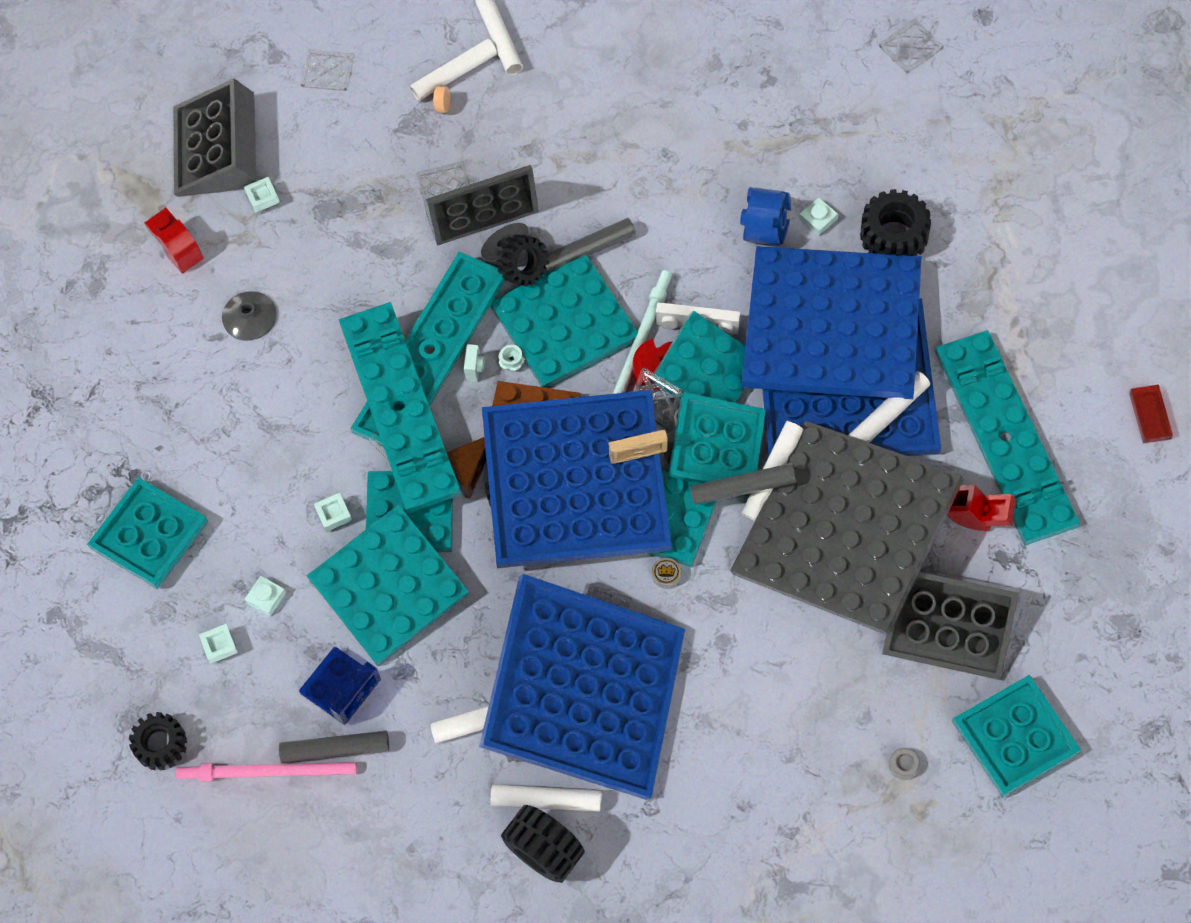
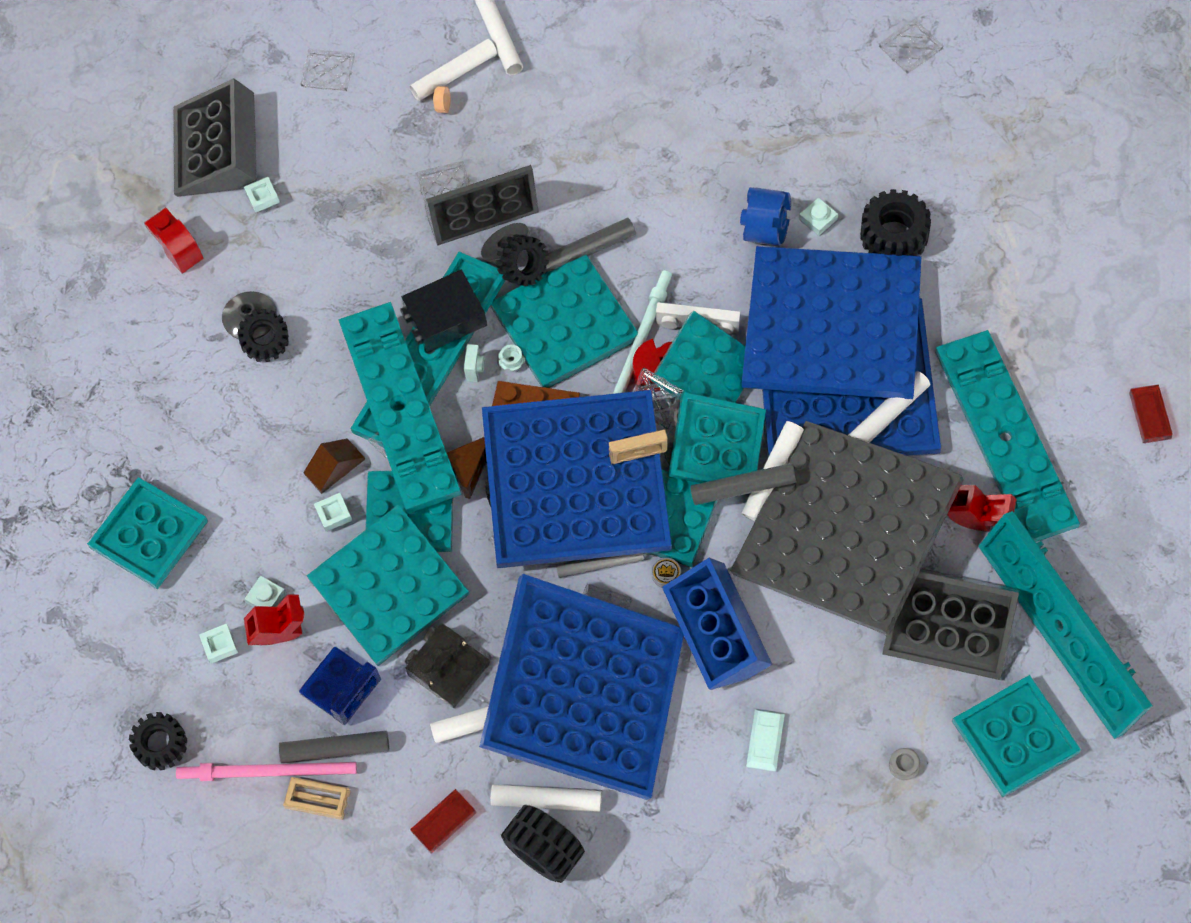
none -> black tyre [238,309,289,362]
none -> red brick [244,594,304,645]
none -> tan tile [283,777,351,820]
none -> reddish brown slope [303,438,365,494]
none -> black brick [400,269,488,353]
none -> clear smoke plate [405,623,490,708]
none -> clear red tile [410,789,476,854]
none -> light grey bar [556,553,644,578]
none -> blue slope [662,557,772,690]
none -> light aqua tile [746,709,785,772]
none -> teal piece [978,511,1153,739]

